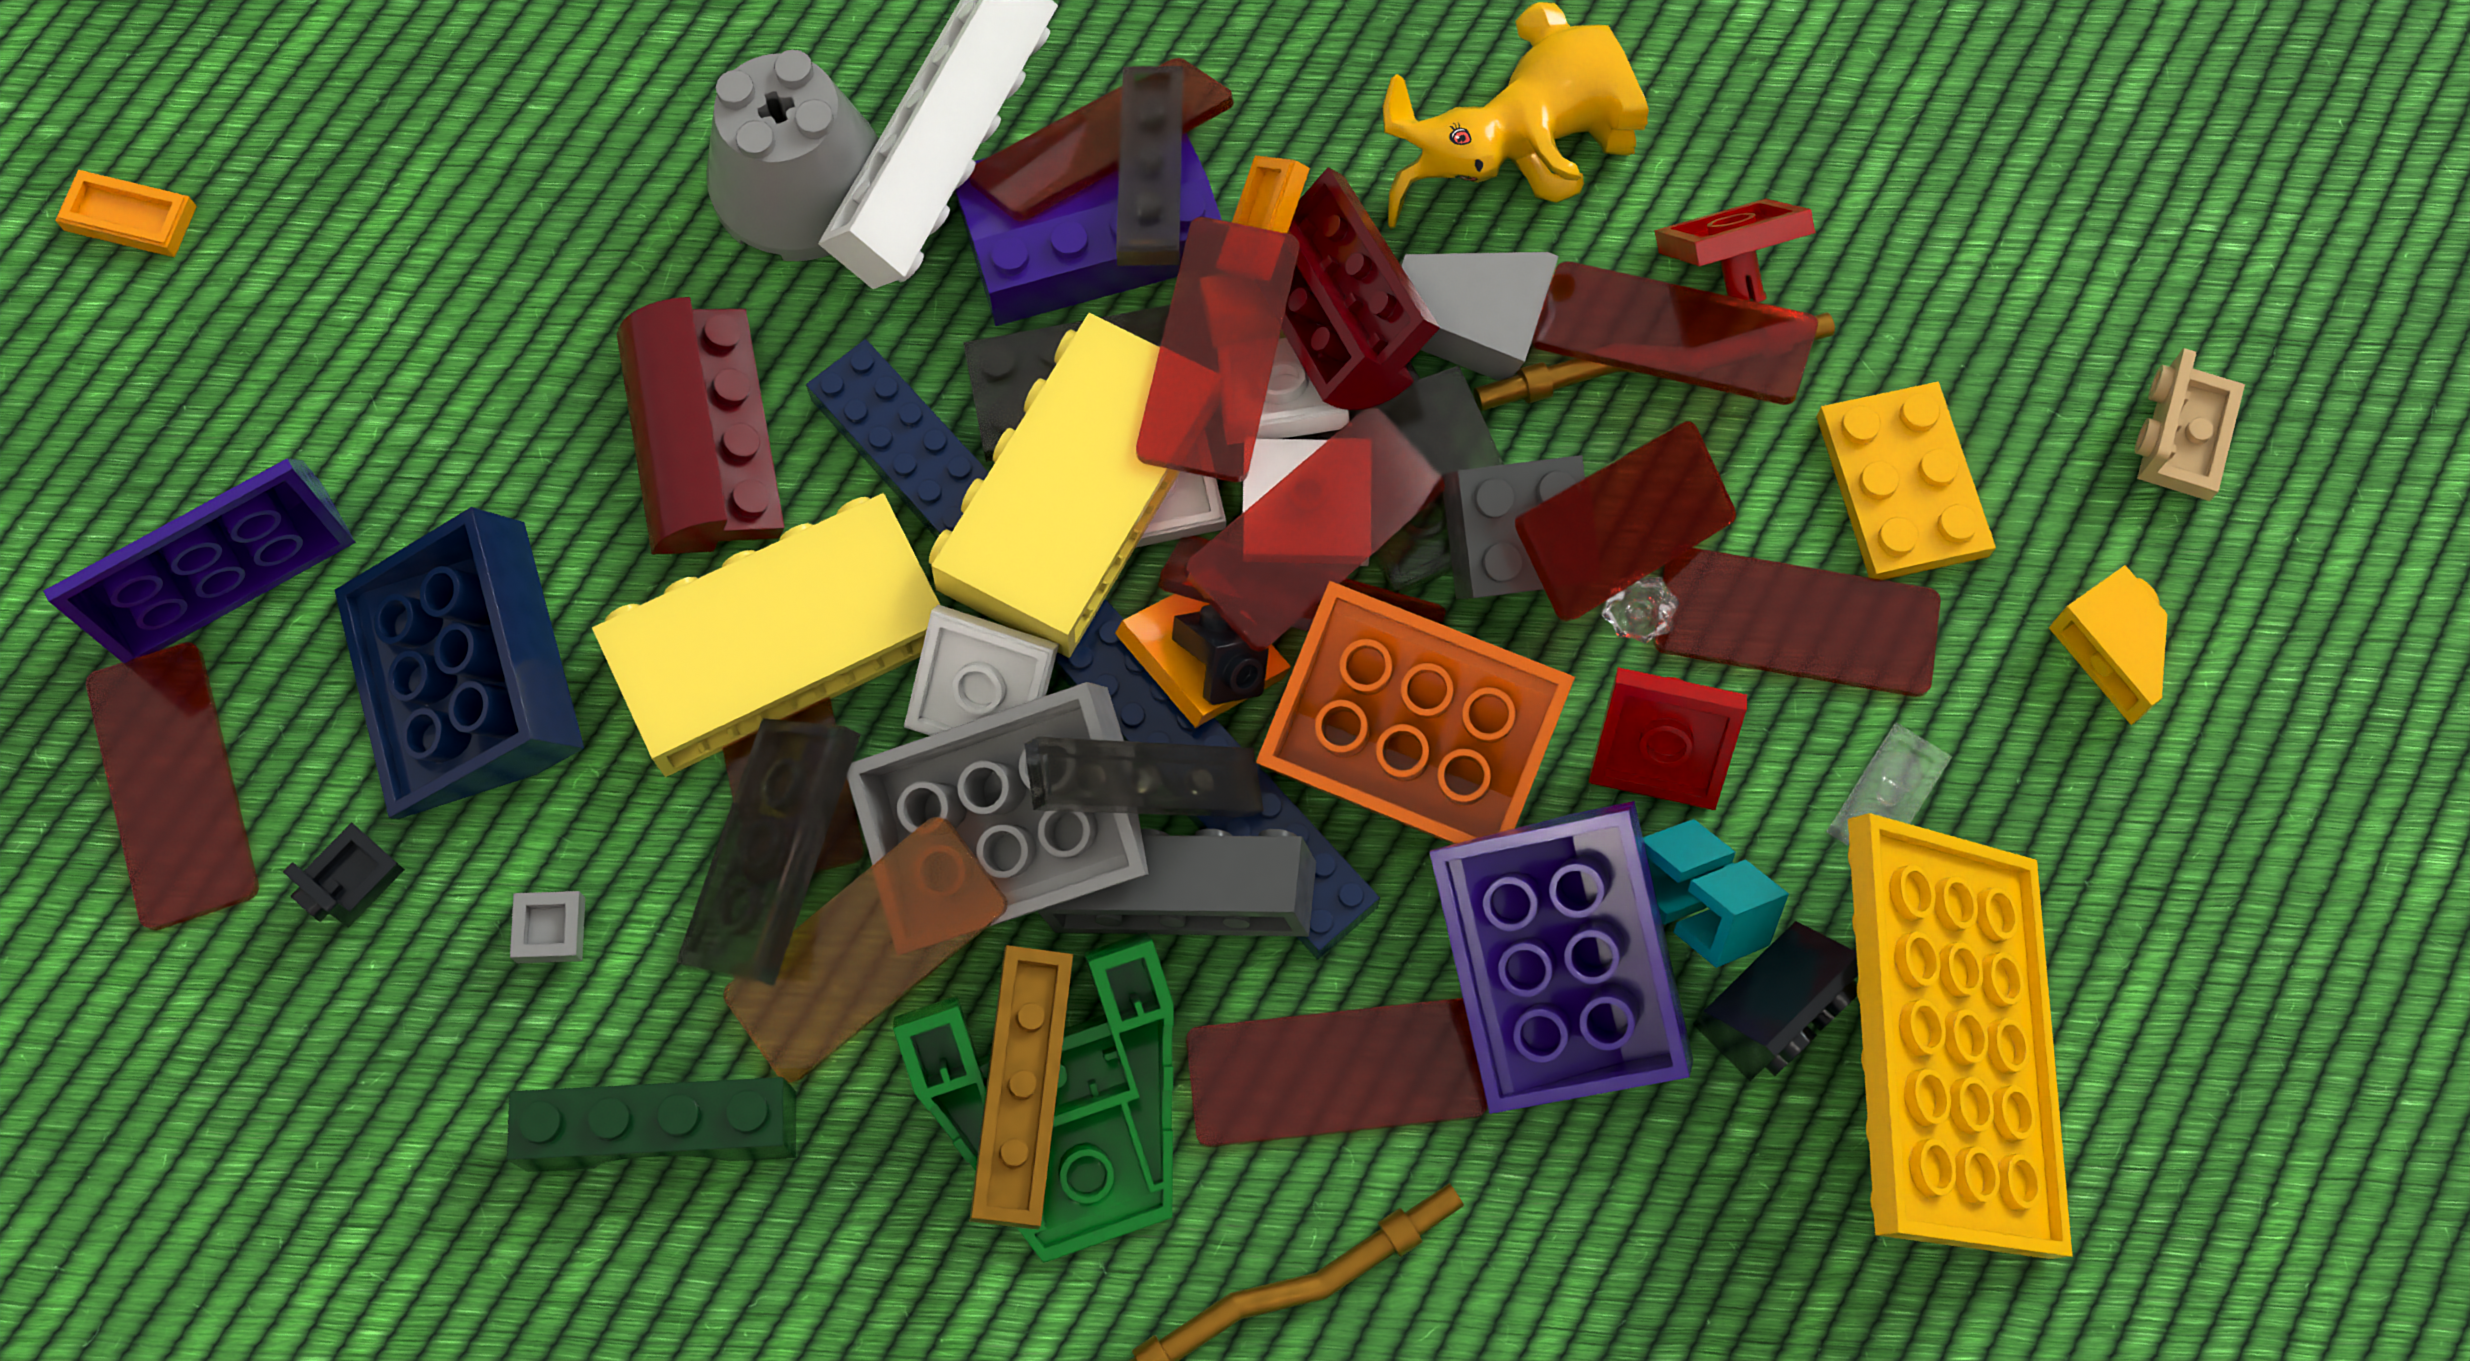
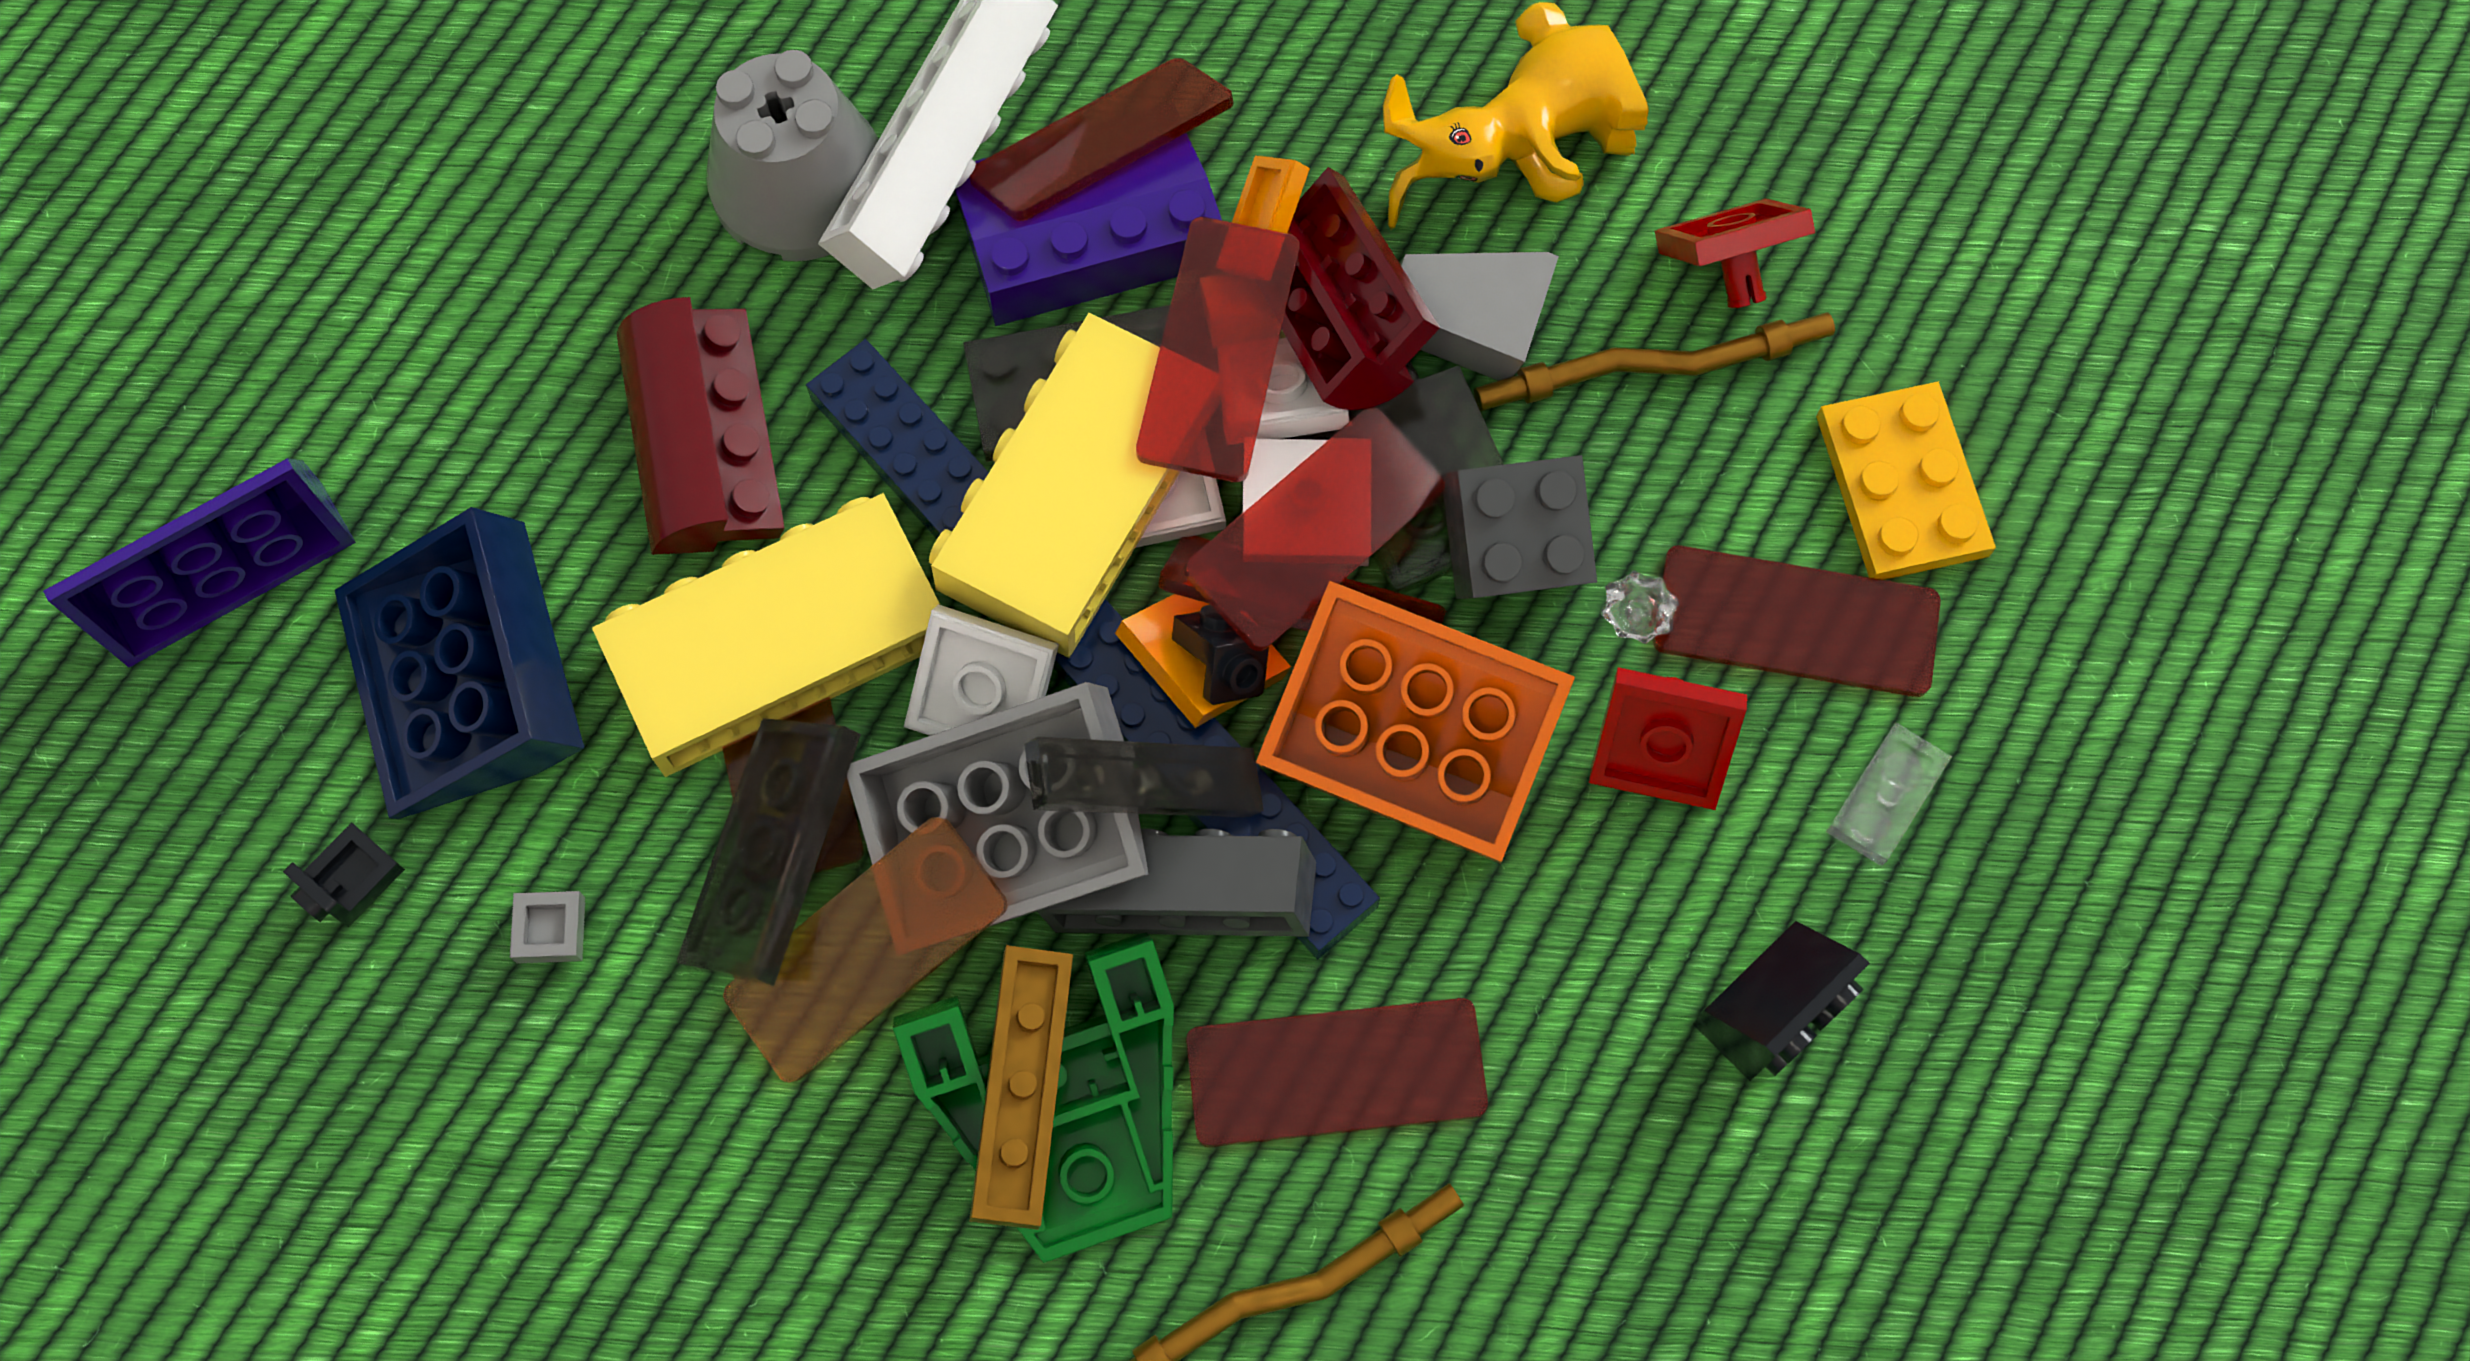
light orange tile [55,170,197,258] -> none
clear red piece [86,642,259,931] -> none
dark green arch [507,1077,796,1172] -> none
clear smoke tile [1116,66,1184,266] -> none
dark purple slope [1430,801,1694,1114] -> none
clear red piece [1515,421,1736,622] -> none
clear red piece [1532,261,1818,405] -> none
teal piece [1643,819,1789,968] -> none
yellow plate [1848,813,2073,1259] -> none
yellow slope [2049,565,2168,725] -> none
tan bracket [2135,348,2245,501] -> none

